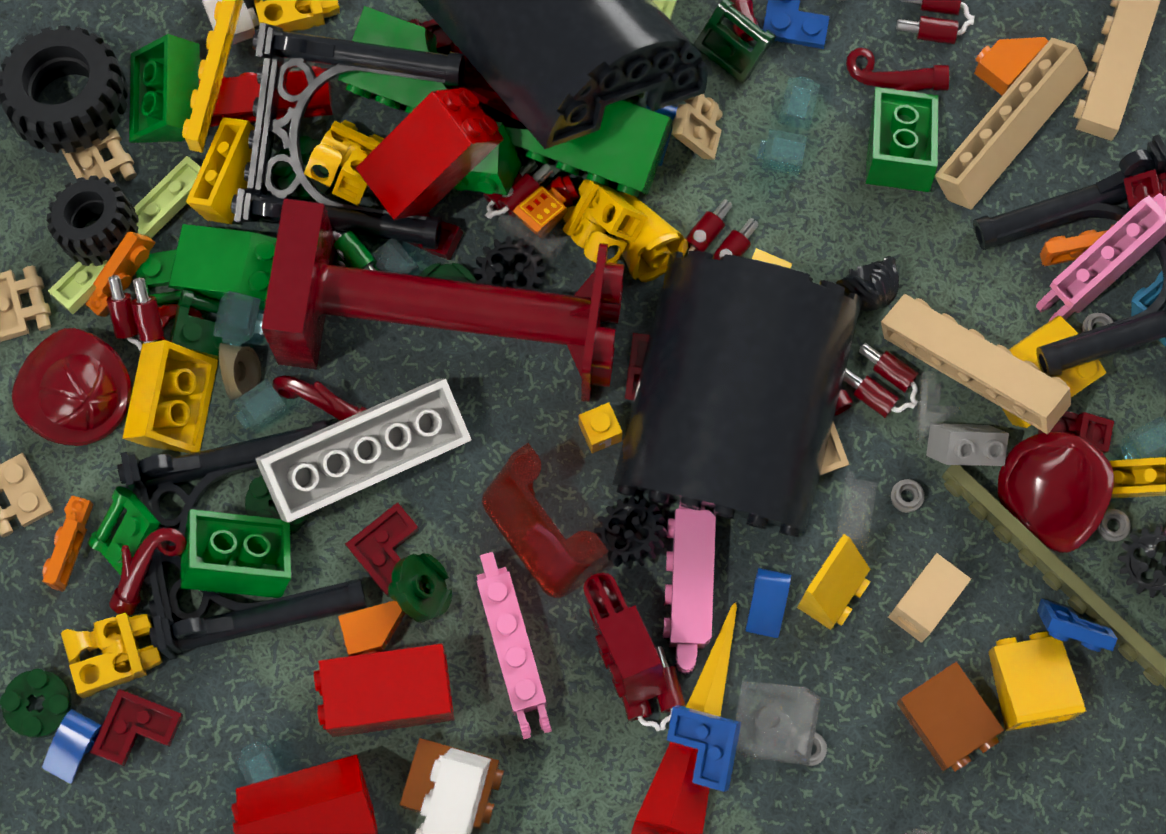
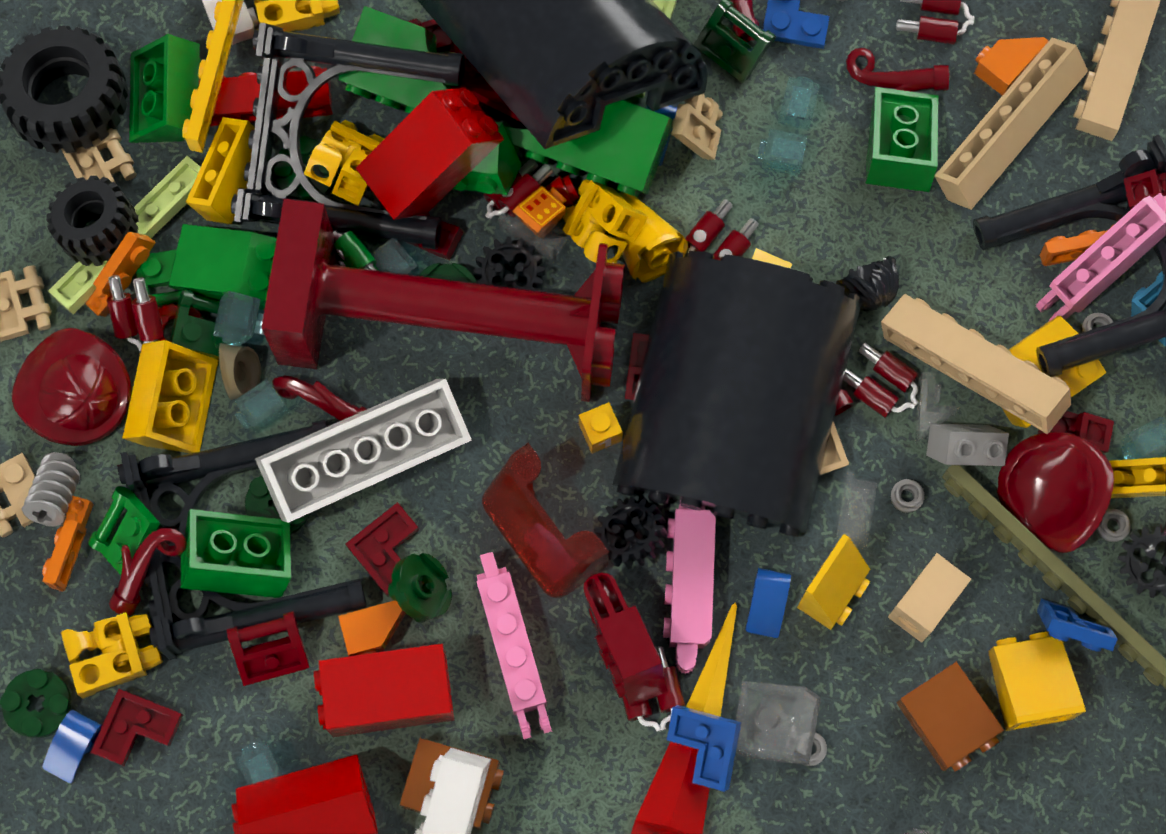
none -> light grey piece [21,452,80,526]
none -> dark red plate [226,611,309,686]

